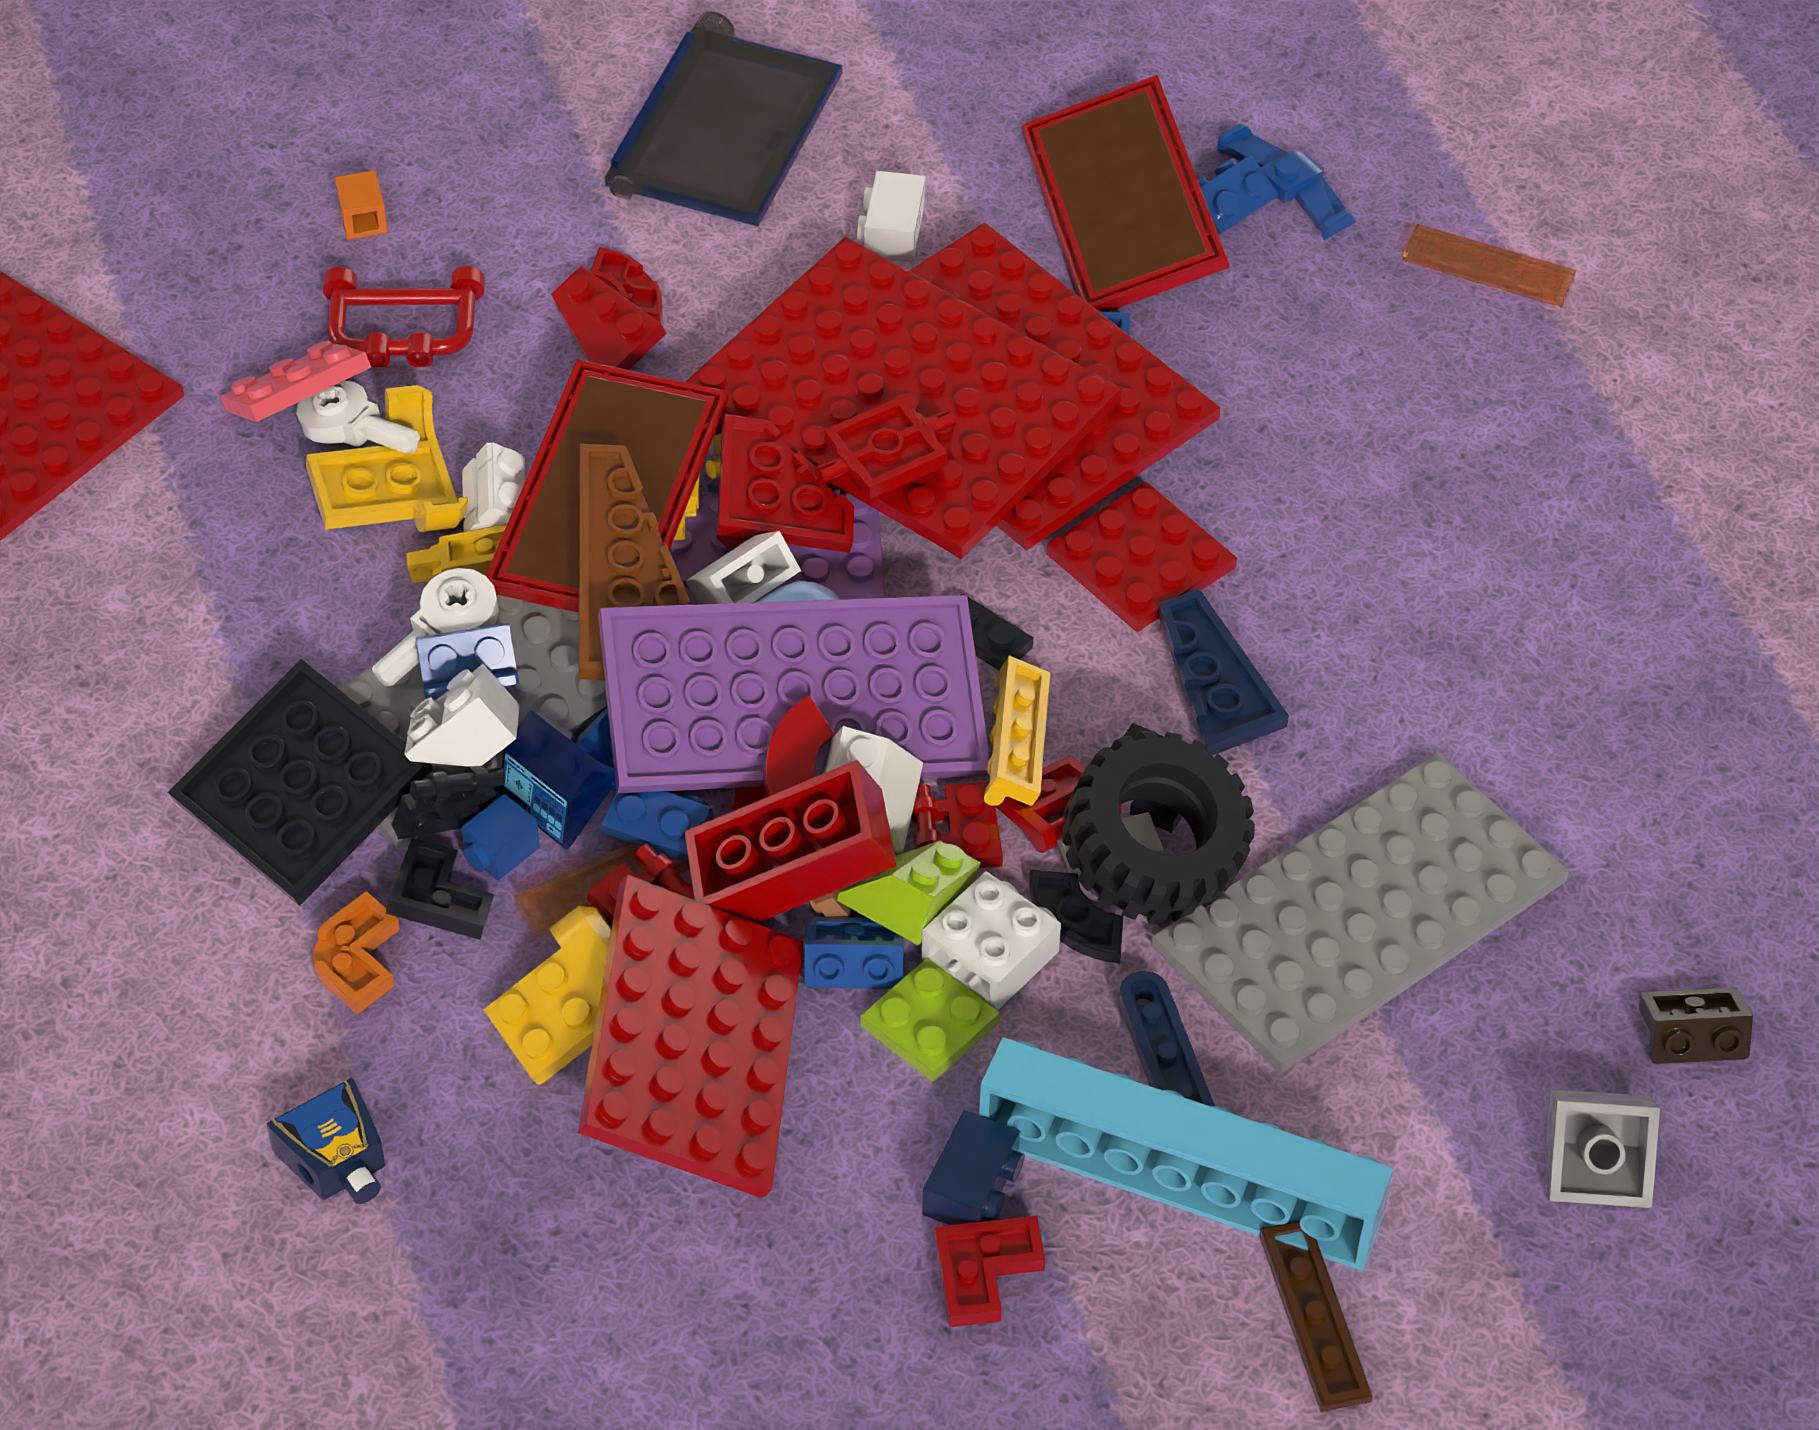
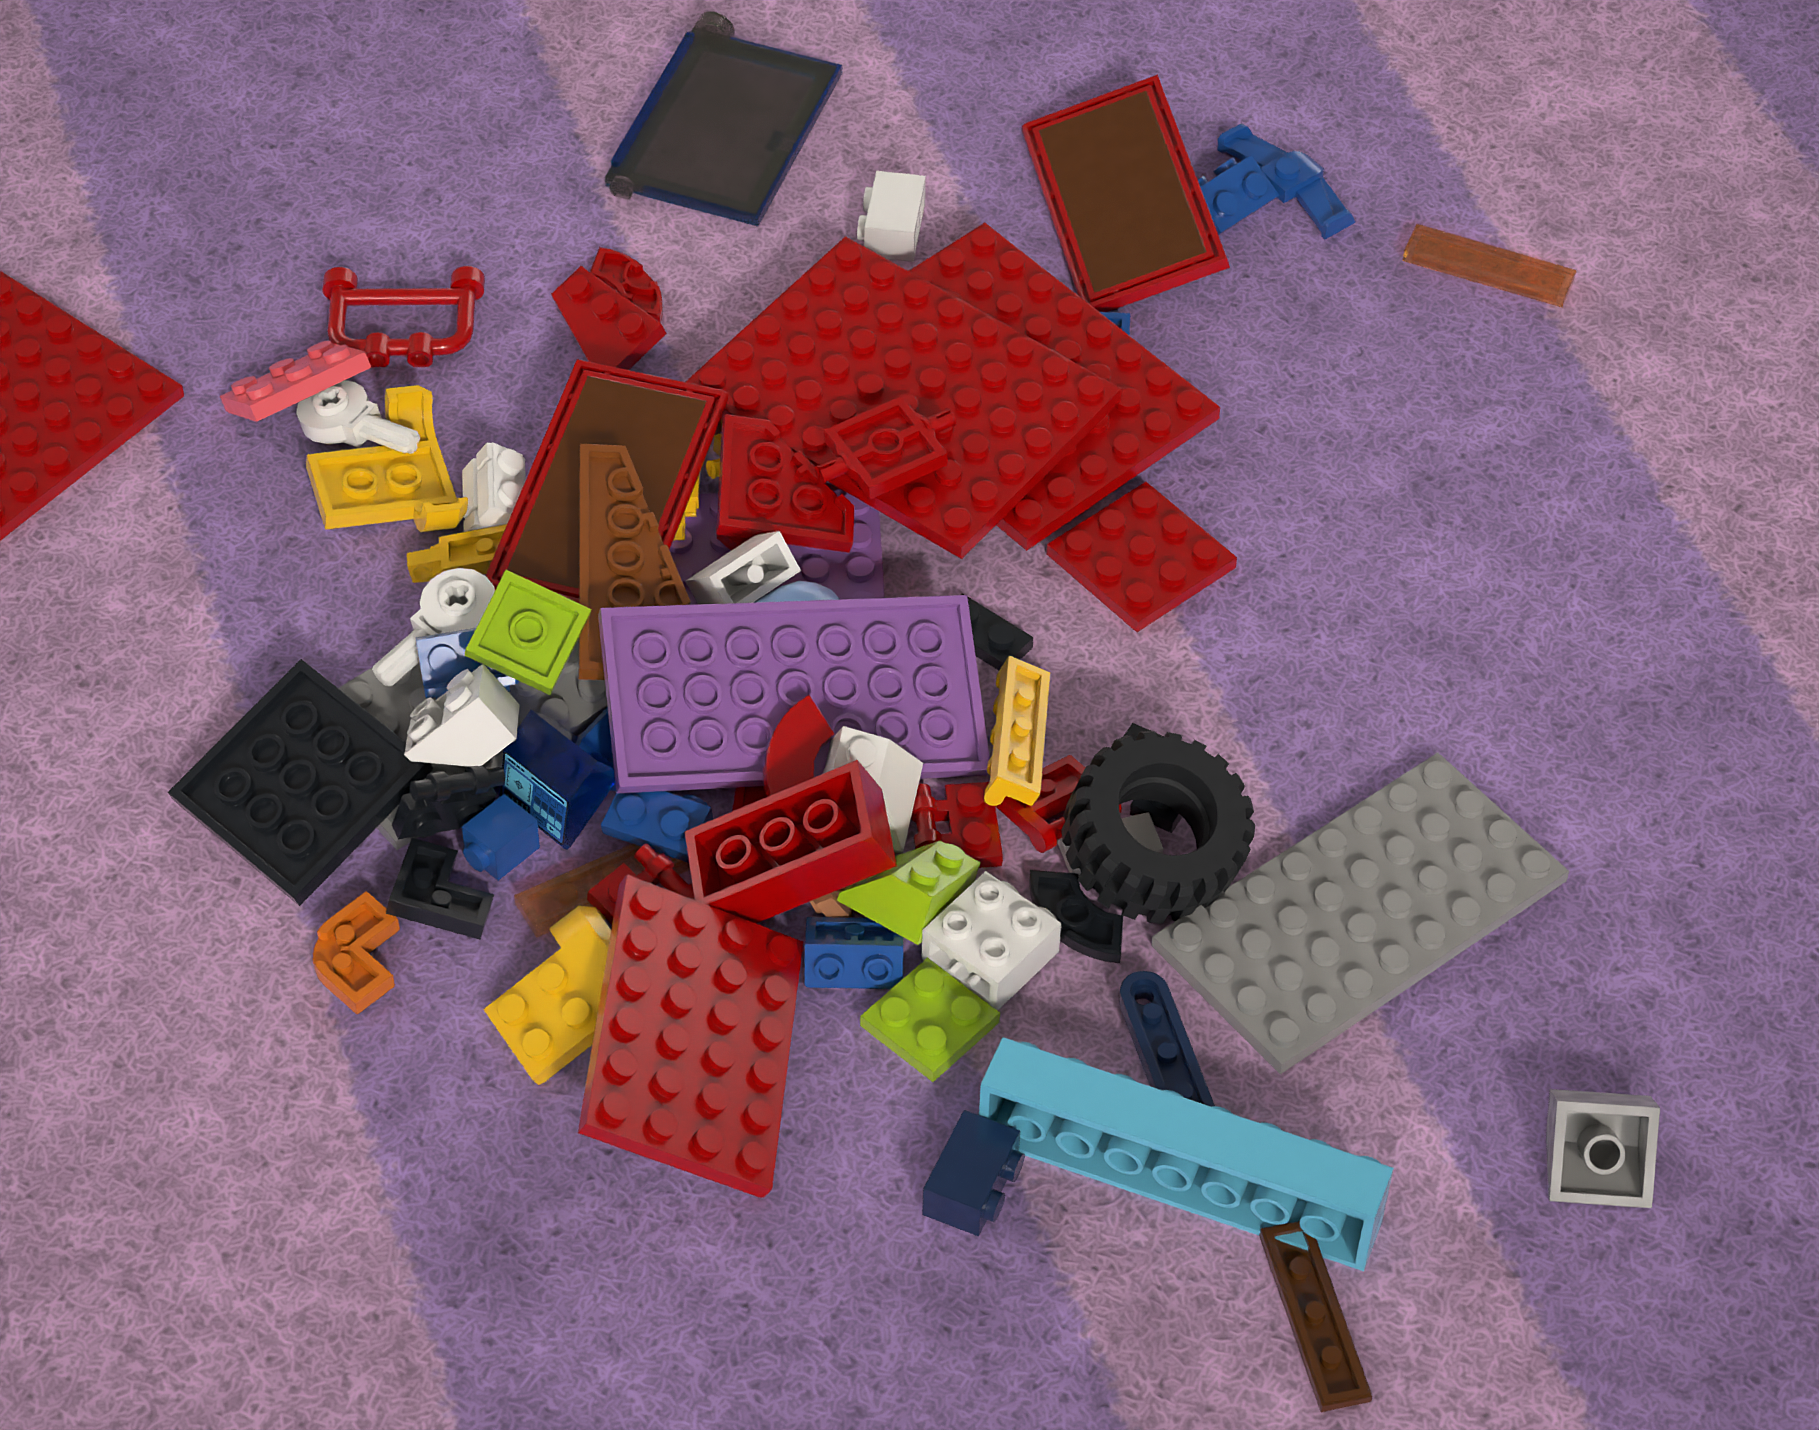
torso [266,1078,385,1204] -> none
orange brick [334,170,388,240] -> none
red plate [934,1216,1045,1327] -> none
dark blue wing [1158,589,1289,755] -> none
dark brown bracket [1639,987,1753,1064] -> none
none -> lime plate [464,570,592,695]

